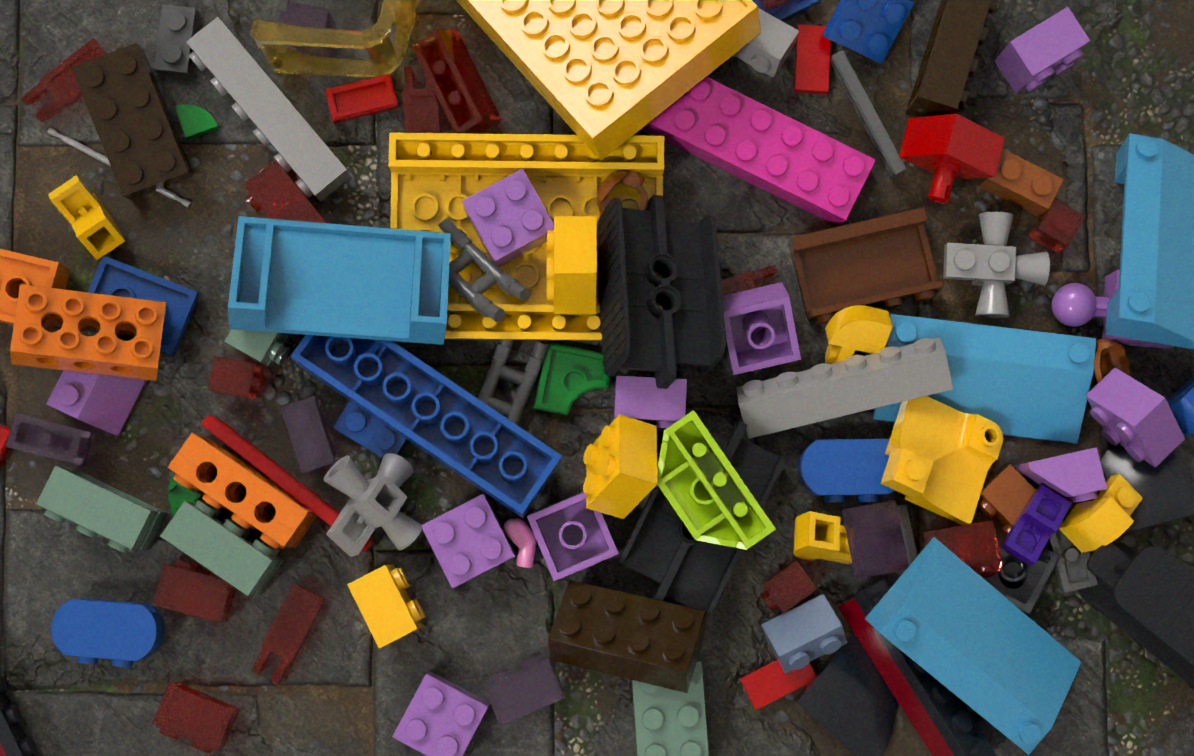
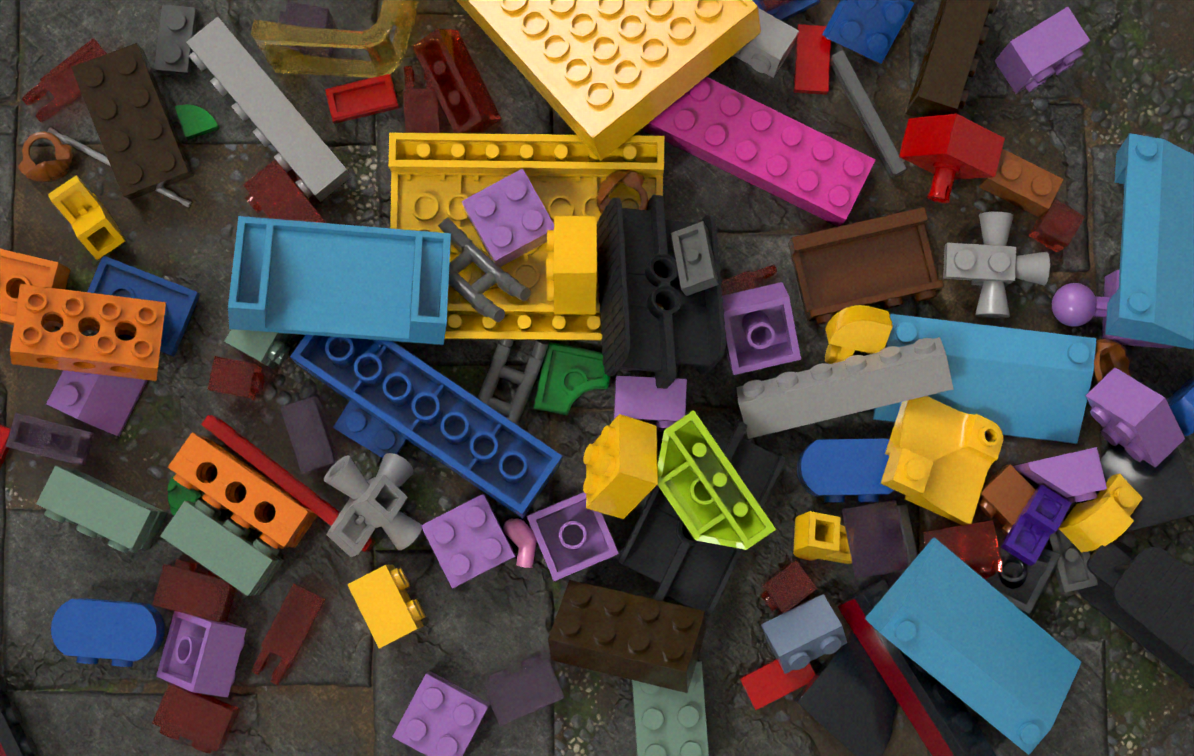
none -> dark orange piece [18,131,73,182]
none -> medium lavender slope [156,609,246,697]
none -> dark grey plate [671,221,719,296]

